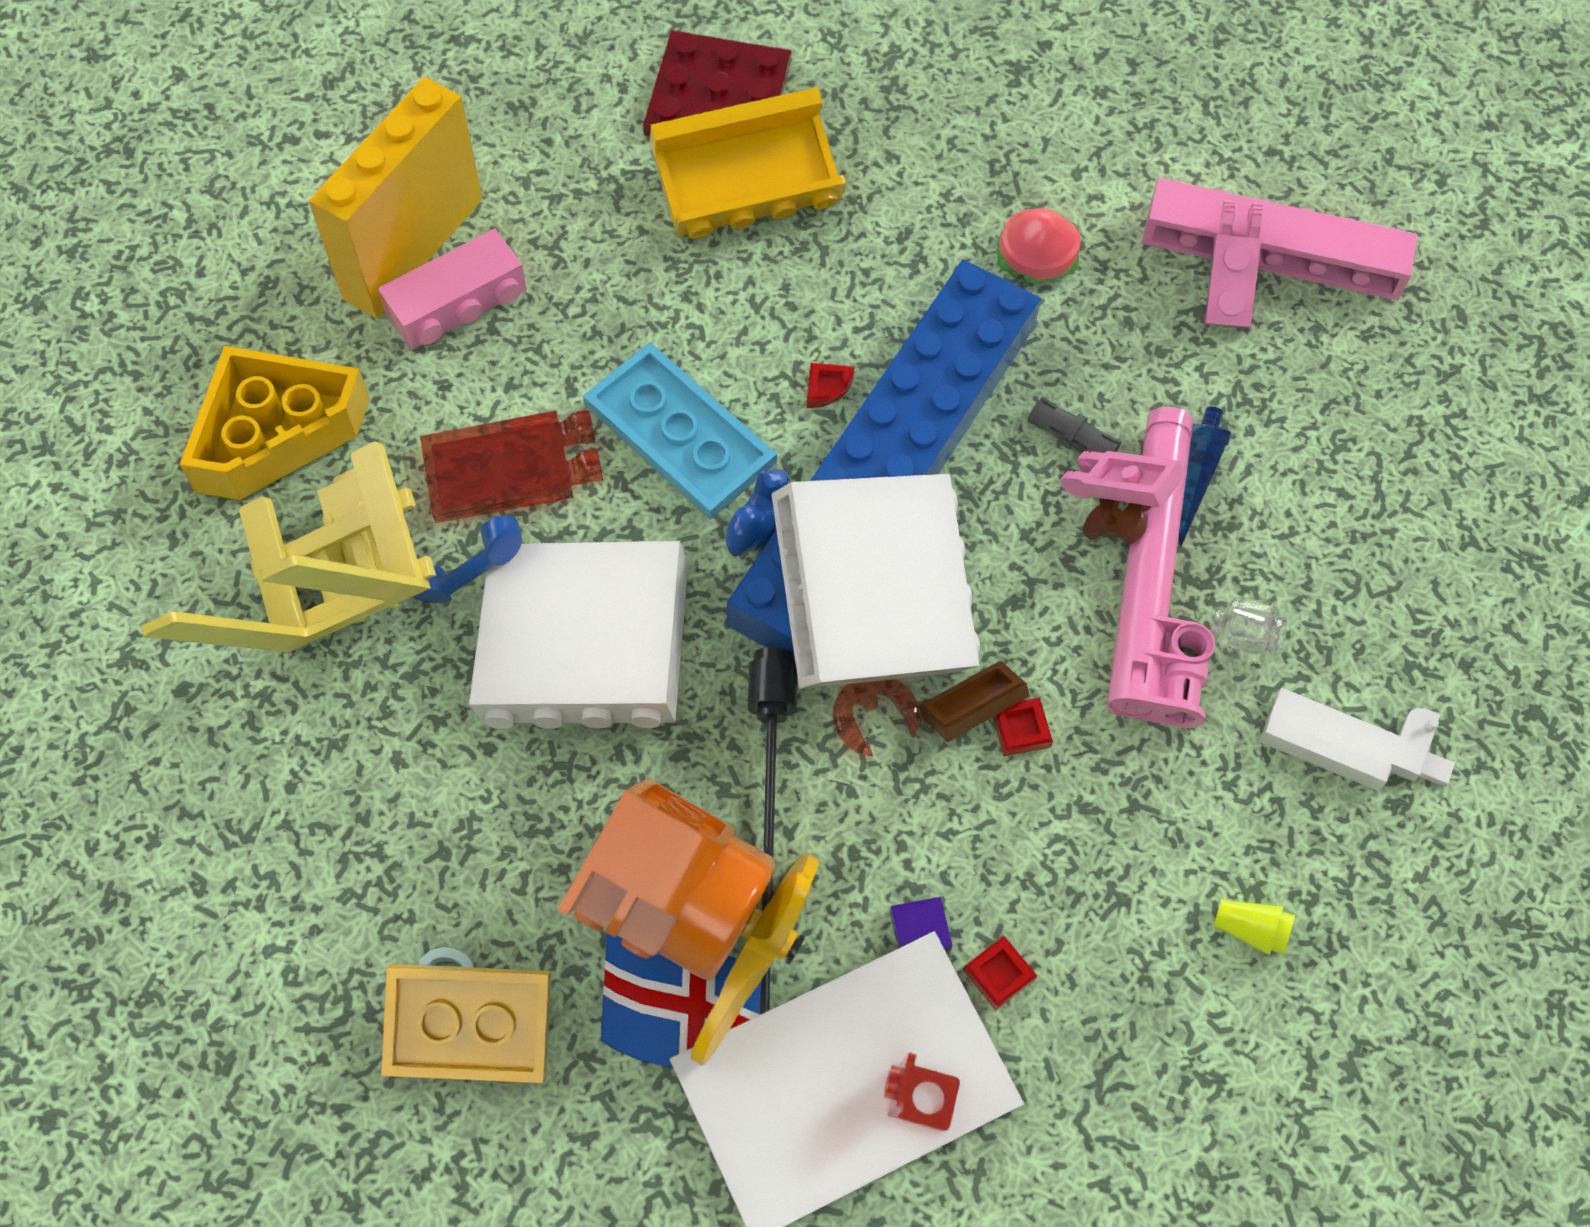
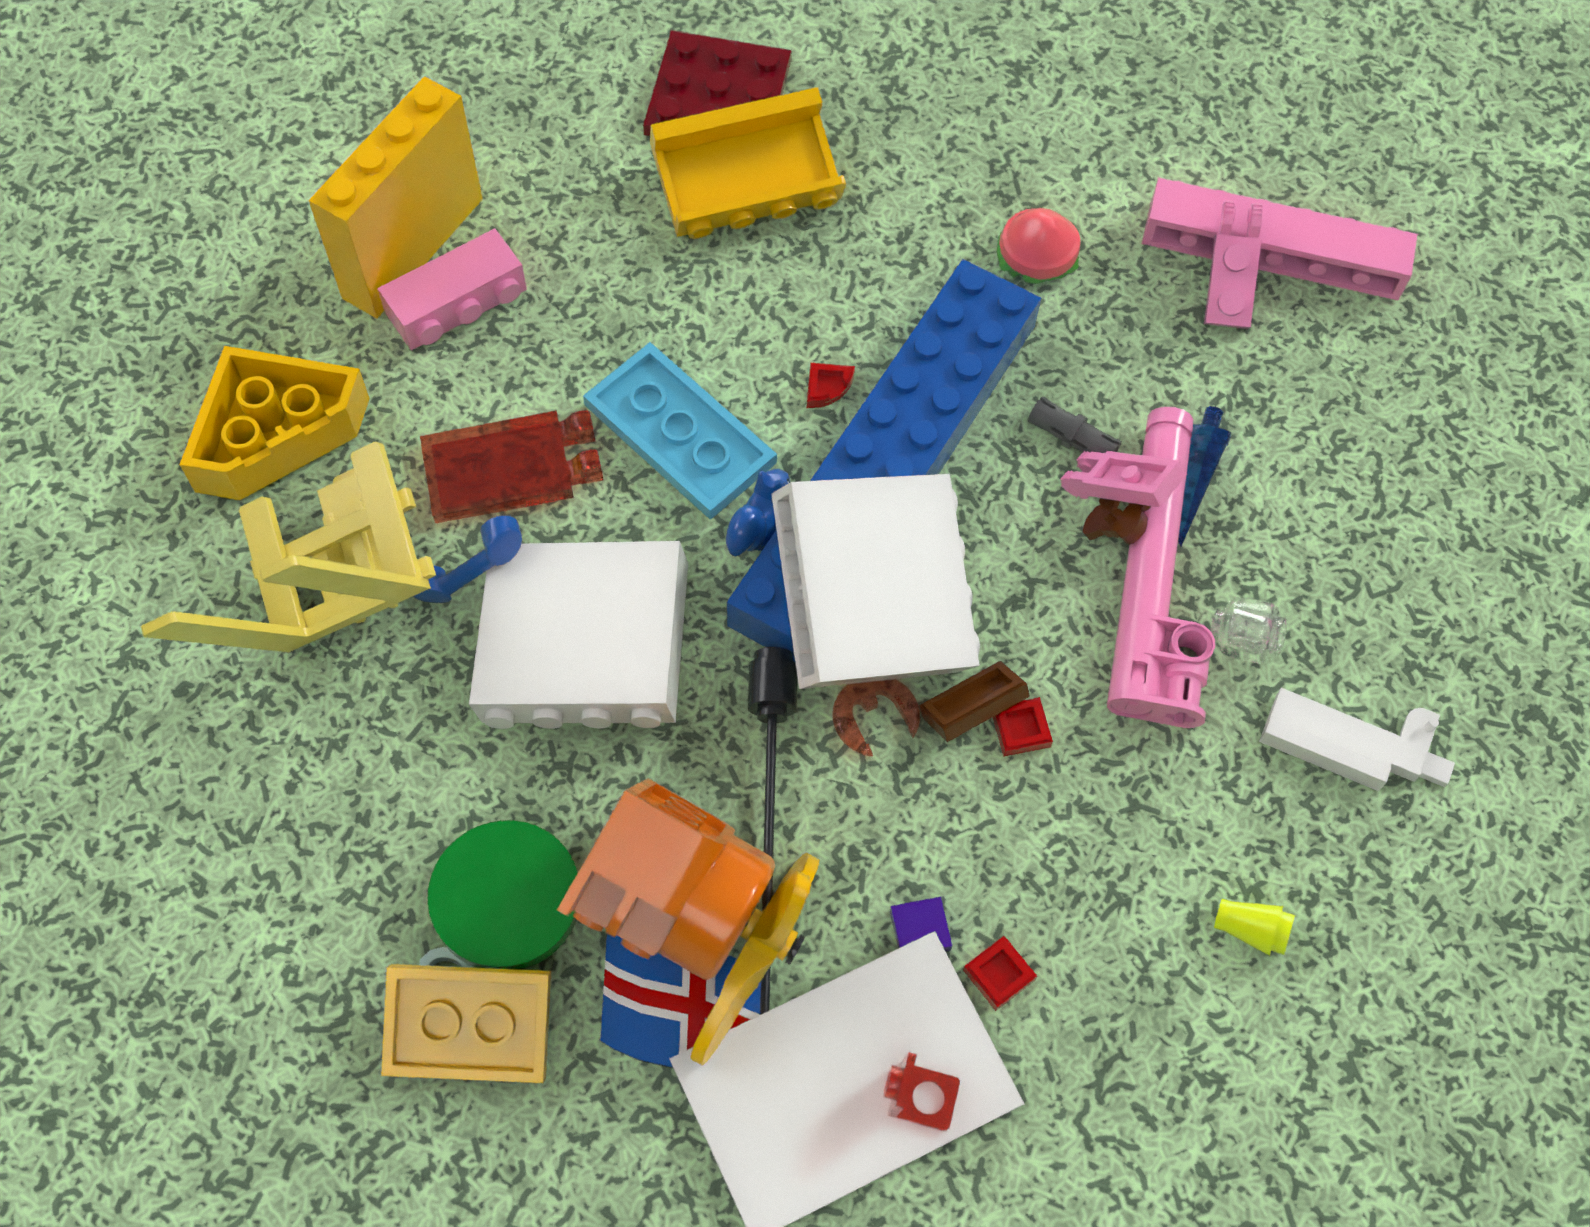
none -> green piece [428,820,578,970]

